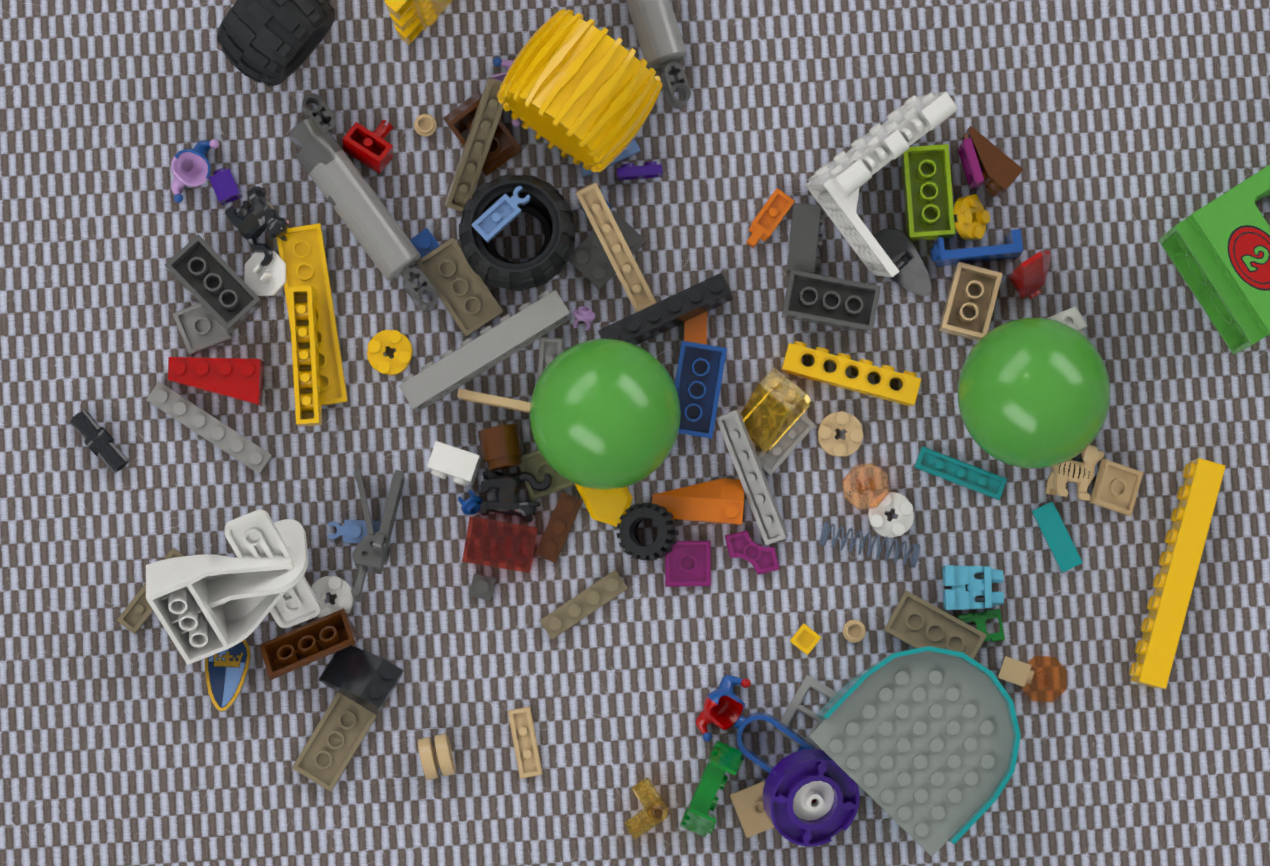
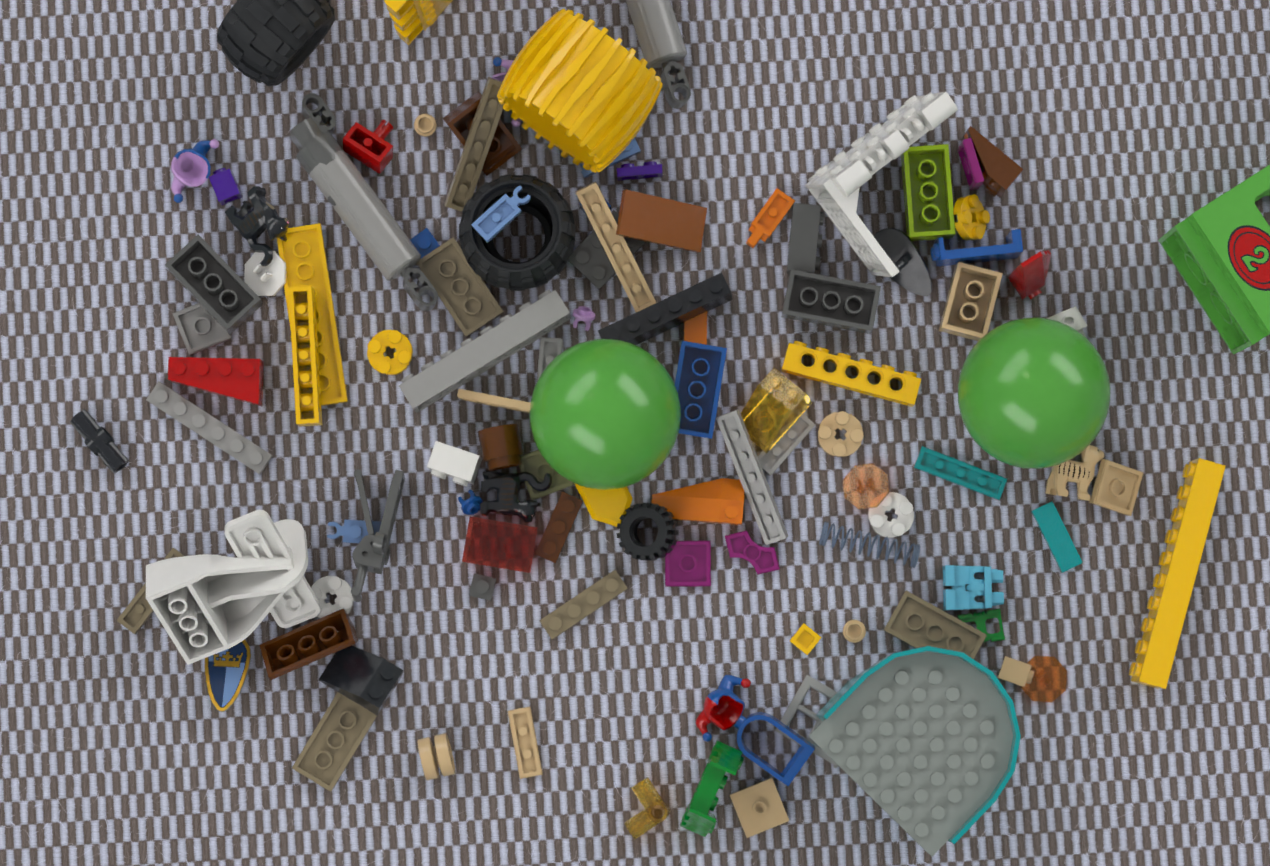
dark purple piece [762,749,860,846] -> none
none -> dark orange tile [616,189,707,253]

